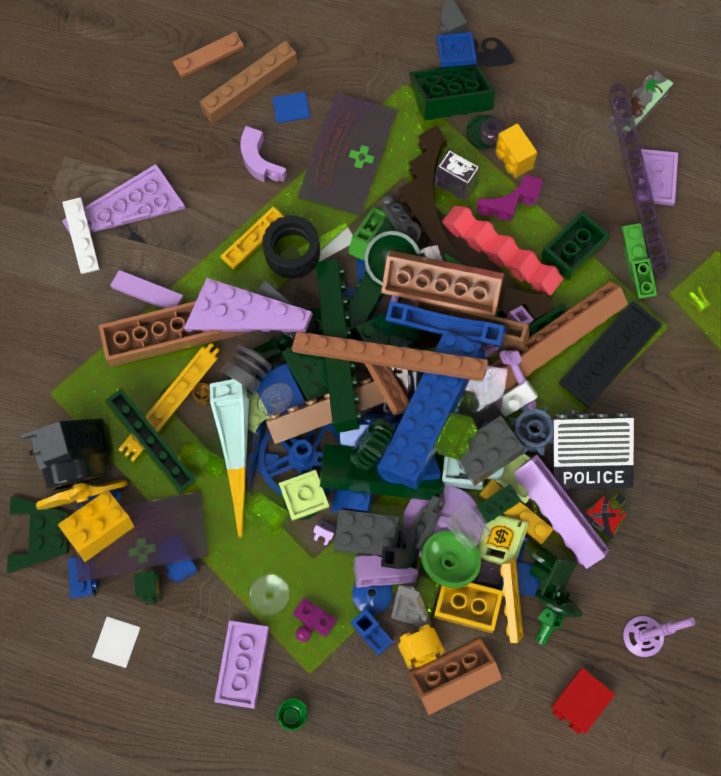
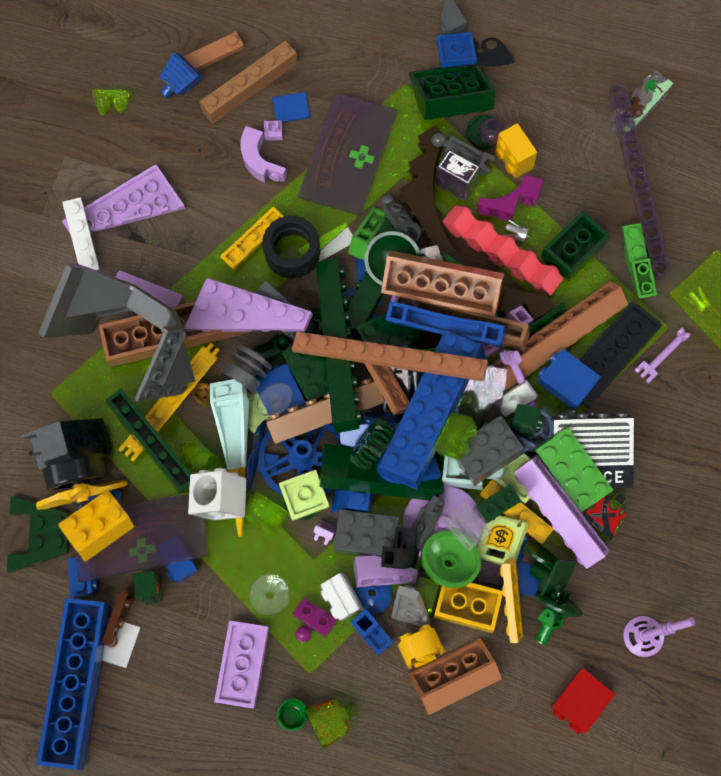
lavender plate [637,149,678,206] -> none
none -> blue brick [36,598,111,770]
none -> dark grey panel [38,264,196,402]
none -> clear neon green tile [92,89,132,116]
none -> reddish brown plate [103,589,133,648]
none -> blue torso [160,52,204,98]
none -> white brick [188,468,246,521]
none -> lavender tile [264,120,283,141]
none -> clear neon green torso [304,699,357,749]
none -> white brick [320,573,364,621]
none -> dark grey plate [431,132,495,176]
none -> flat silver piece [503,220,531,243]
none -> dark green brick [510,403,544,438]
none -> bright green plate [535,426,613,513]
none -> blue brick [538,349,601,410]
none -> lavender hinge [634,327,691,384]

